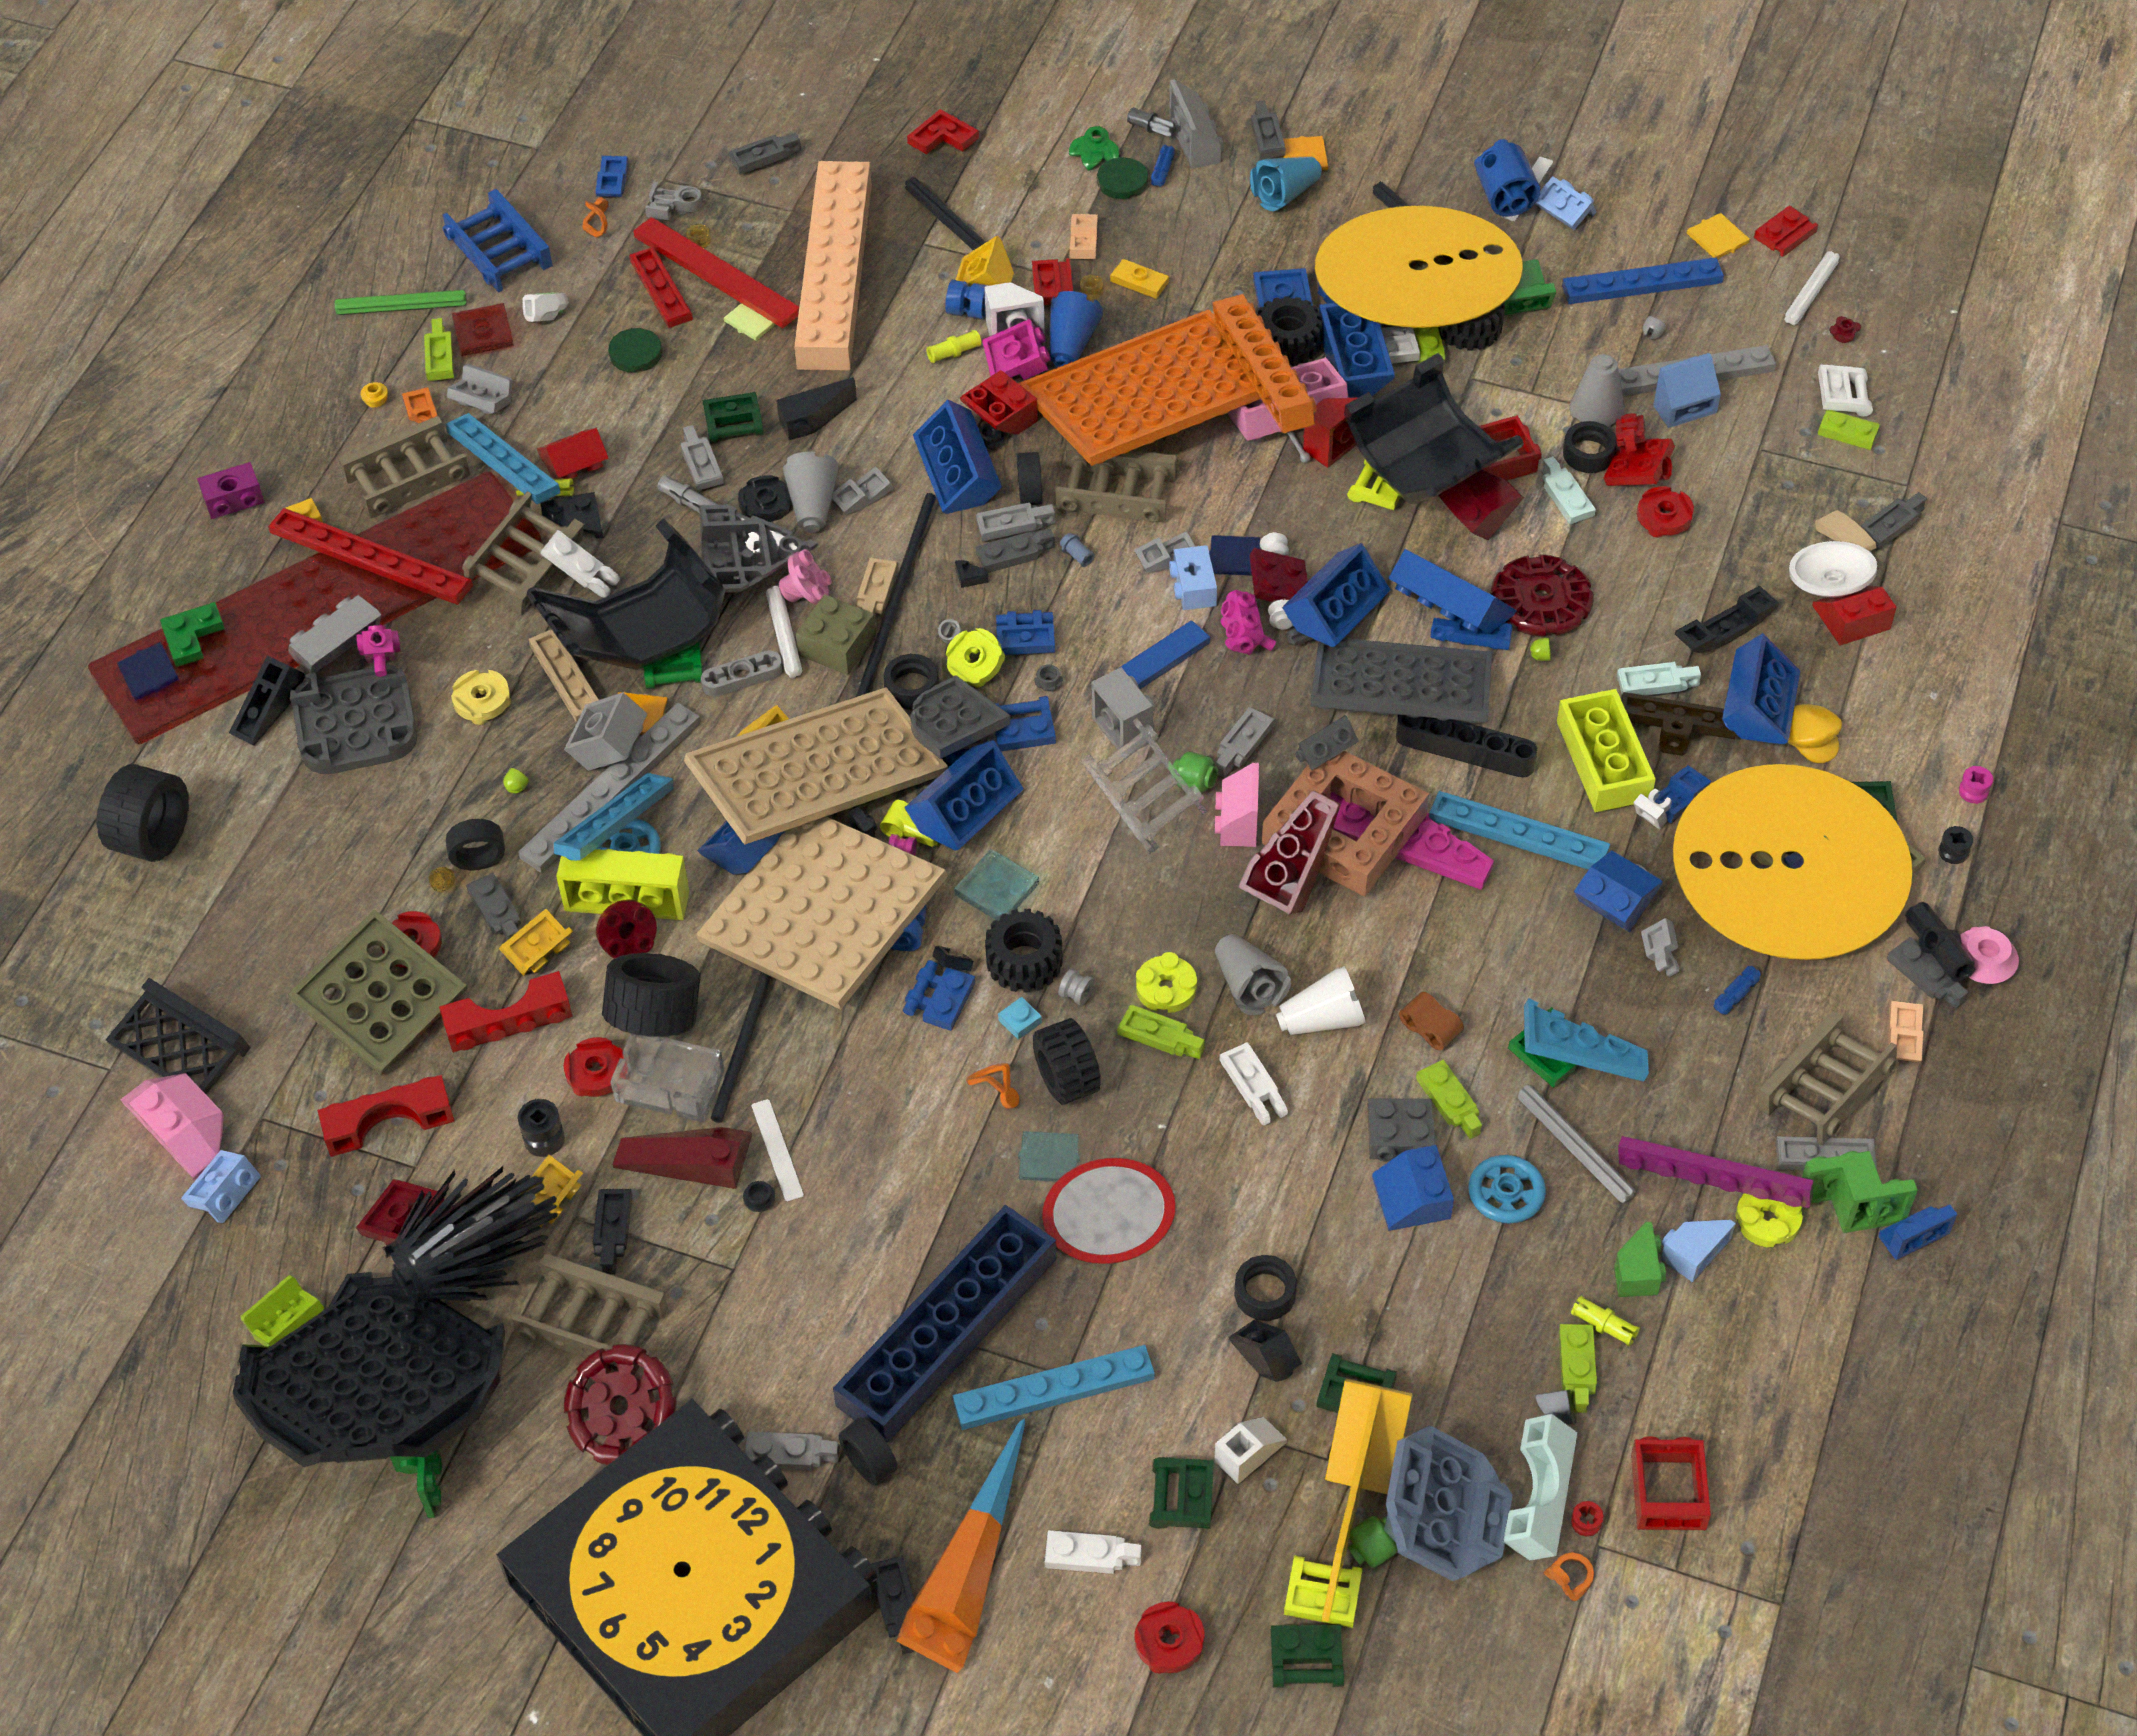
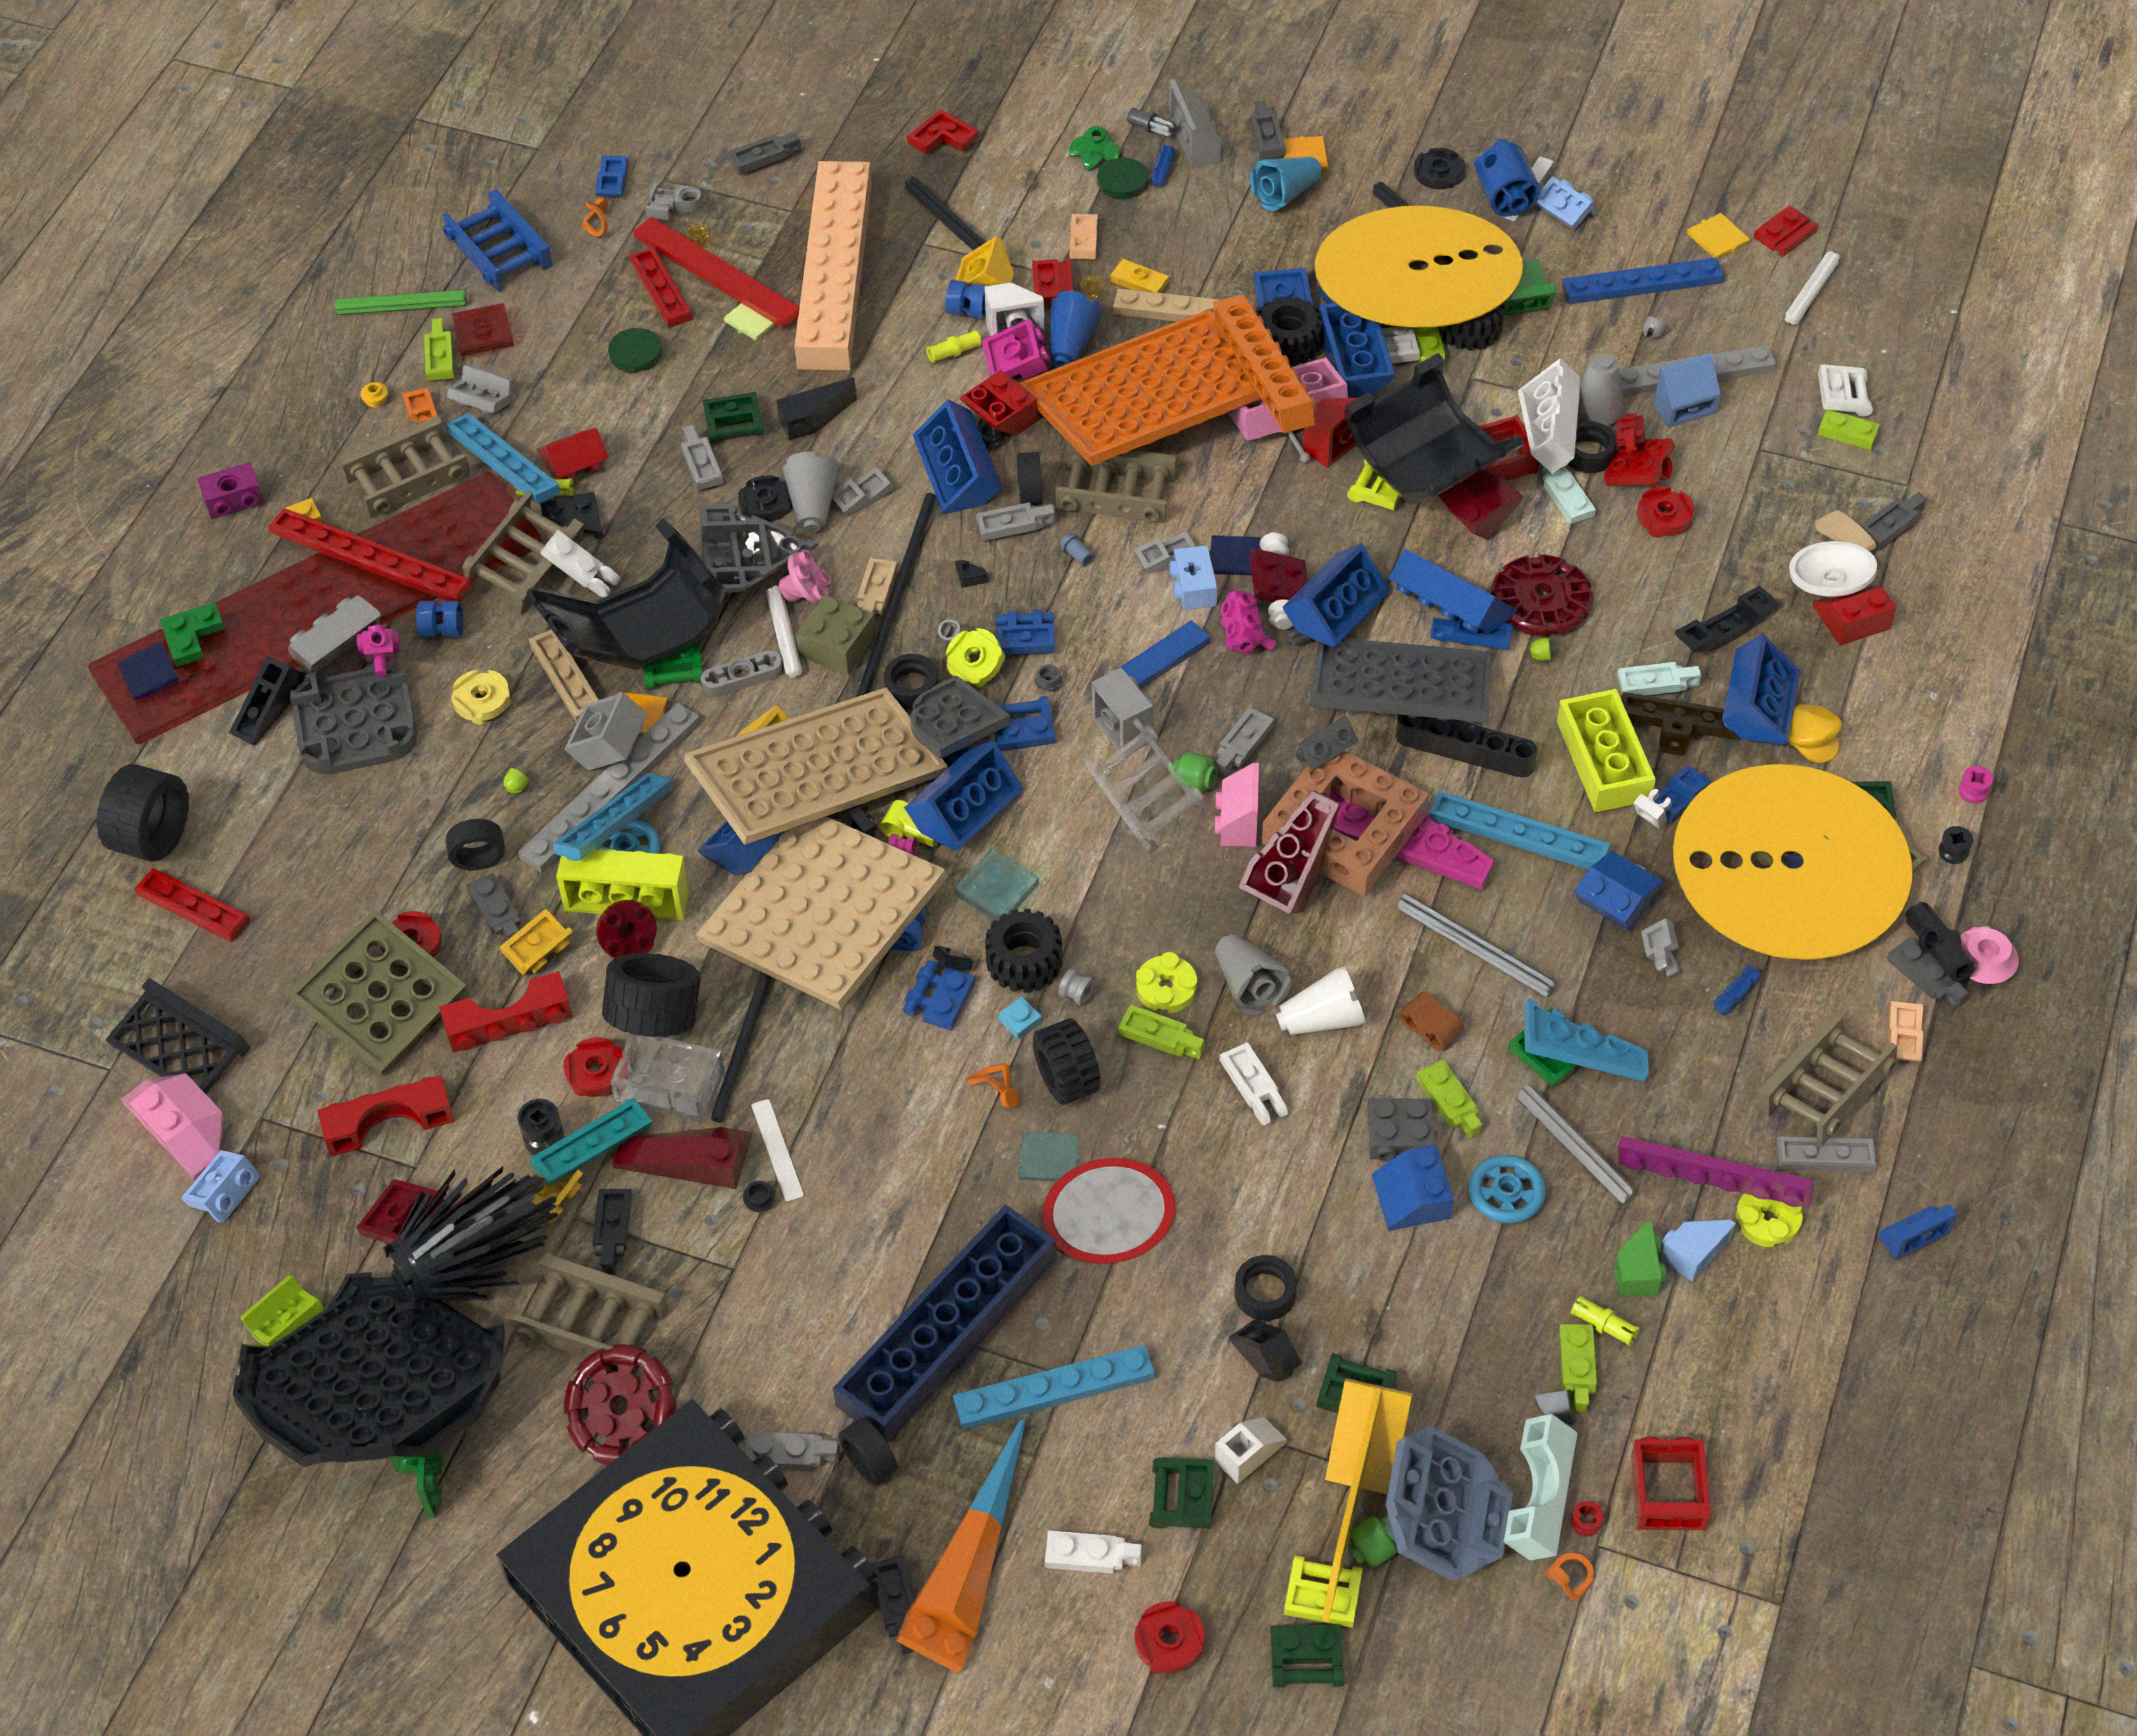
clear yellow hinge [428,867,456,892] -> none
white rock [522,293,569,322] -> none
light grey pin [657,475,718,512] -> none
dark grey hinge [976,529,1055,573] -> none
bright green bracket [1802,1151,1918,1233] -> none
dark red plate [1829,316,1861,343] -> none
none -> red tile [134,868,250,942]
none -> blue wheel [416,601,463,638]
none -> teal plate [529,1097,652,1187]
none -> tan plate [1113,288,1220,322]
none -> axle [1397,893,1556,997]
none -> black tile [1414,148,1465,189]
none -> white wedge [1518,358,1581,474]

